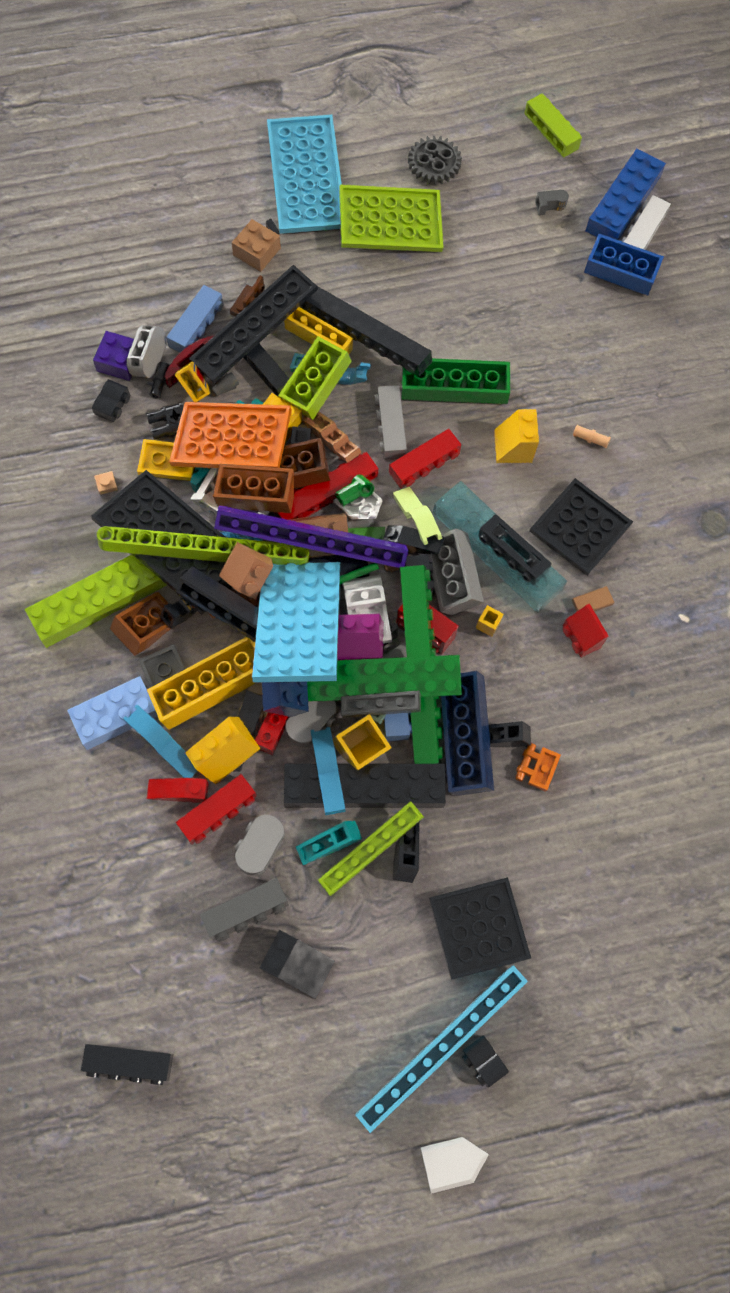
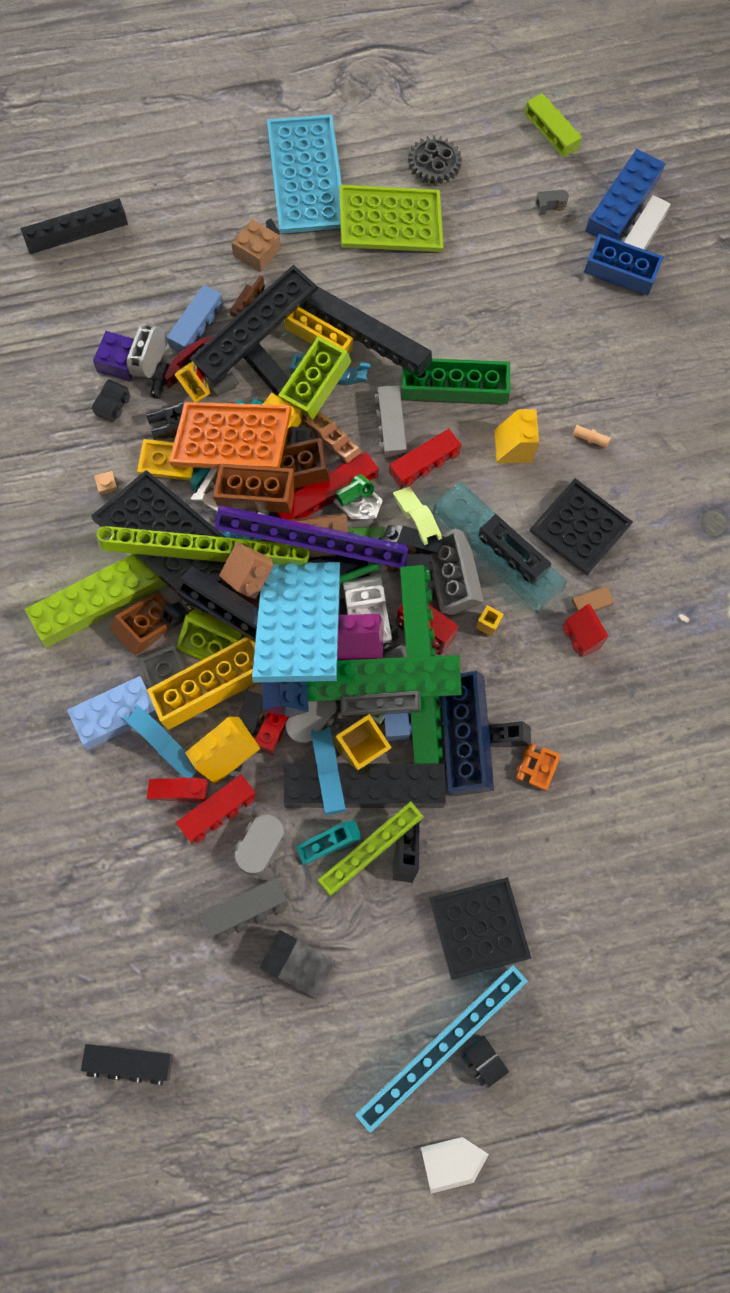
none -> black brick [20,198,128,254]
none -> lime slope [176,609,245,660]

